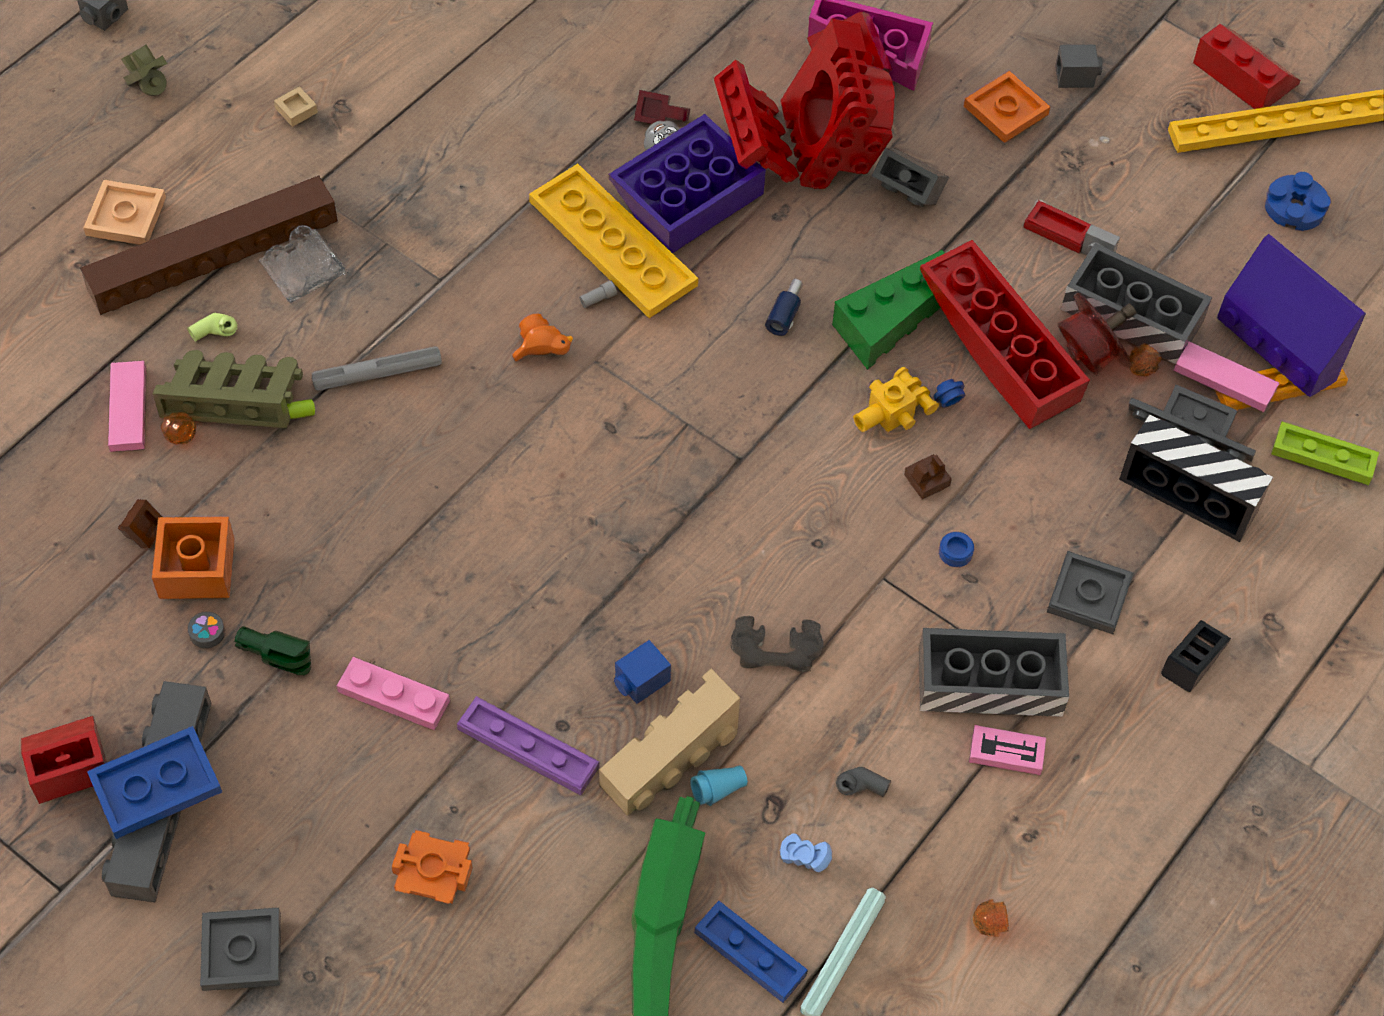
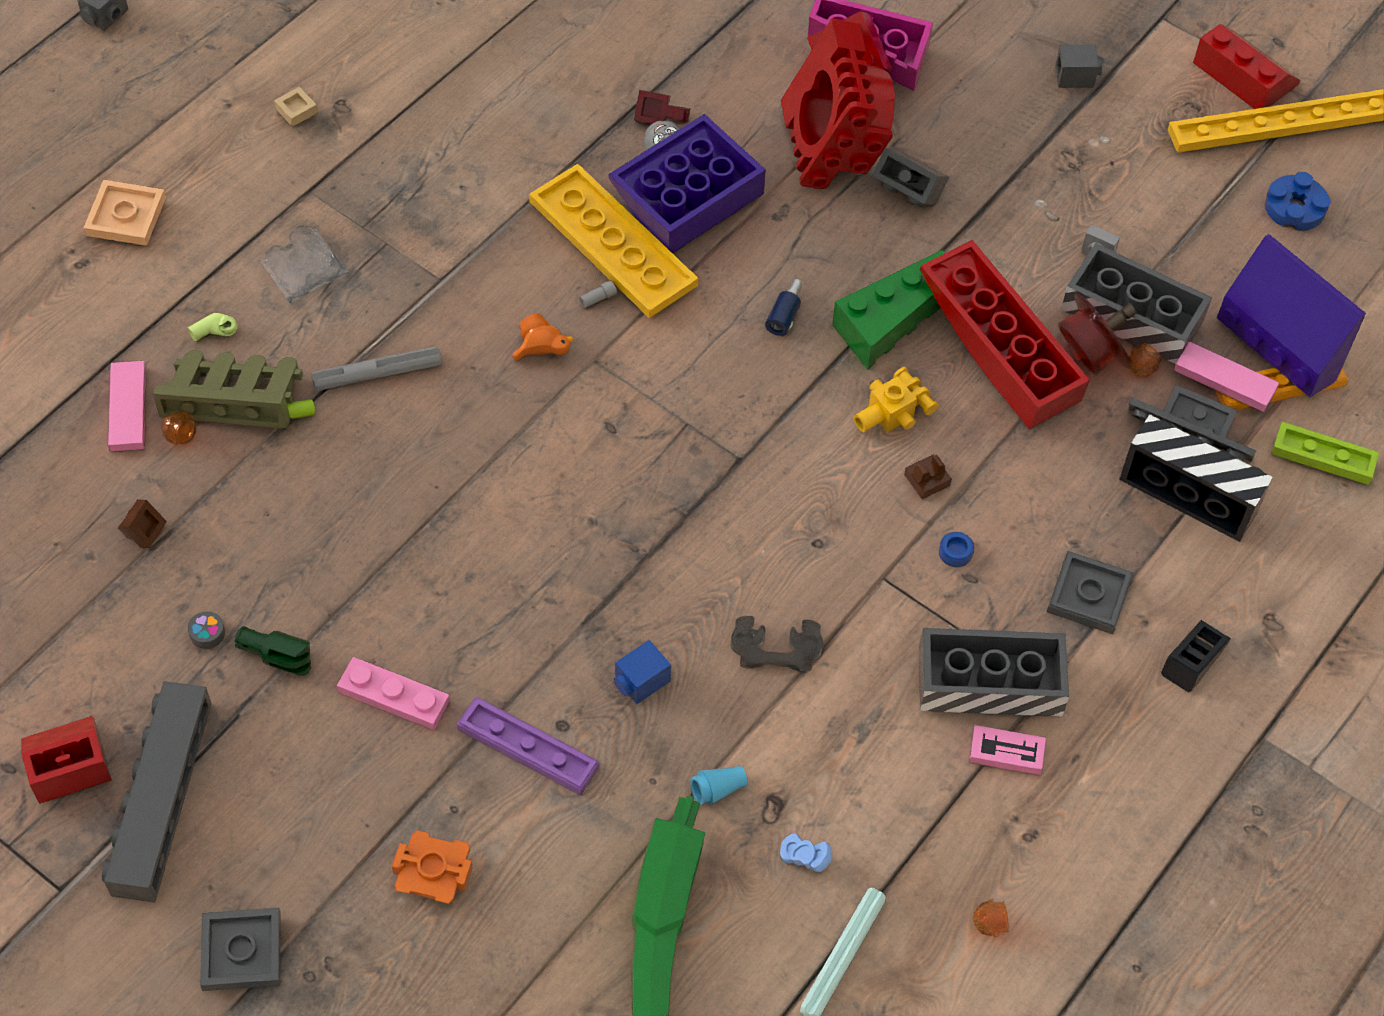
reddish brown brick [80,175,338,315] -> none
blue plate [87,726,222,839] -> none
olive hips [121,44,167,96] -> none
orange brick [152,517,235,599] -> none
tan wedge [599,668,740,816] -> none
blue plate [694,900,808,1003] -> none
red fence [714,60,799,183] -> none
dark grey arm [836,766,891,797] -> none
blue plate [933,379,966,408] -> none
orange plate [963,71,1050,143] -> none
red tile [1023,200,1091,253] -> none

